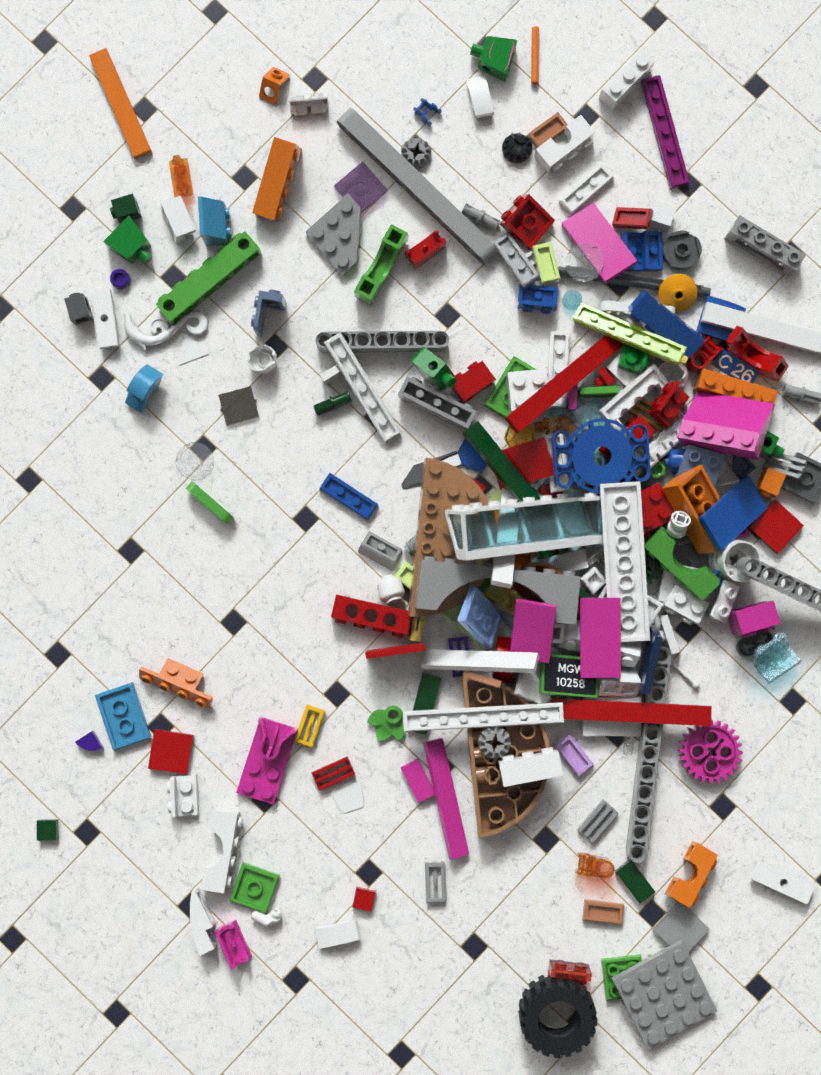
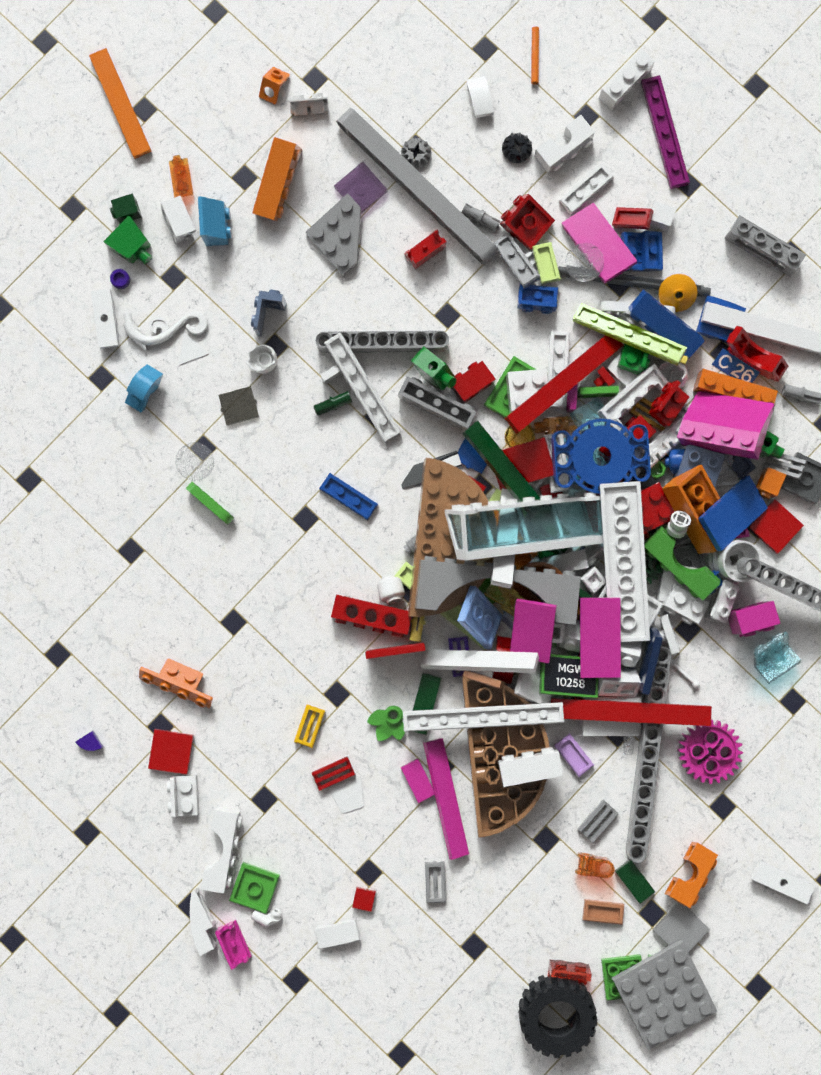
dark green tile [37,819,58,841] -> none
dark grey brick [64,293,94,325] -> none
dark azure tile [95,682,152,751] -> none
bright green piece [156,231,262,325] -> none
dark pink plate [236,717,298,805] -> none
bright green arch [354,224,408,306] -> none
light grey slope [358,531,403,570] -> none
blue piece [413,98,442,126] -> none
green torso [470,36,517,82] -> none
light grey gear [478,727,511,759] -> none
nougat tile [527,112,568,149] -> none
clear light blue tile [548,407,568,418] -> none
clear light blue tile [562,290,582,310] -> none
dark grey plate [662,230,702,270] -> none
red piece [687,336,723,373] -> none
black beam [736,631,773,657] -> none

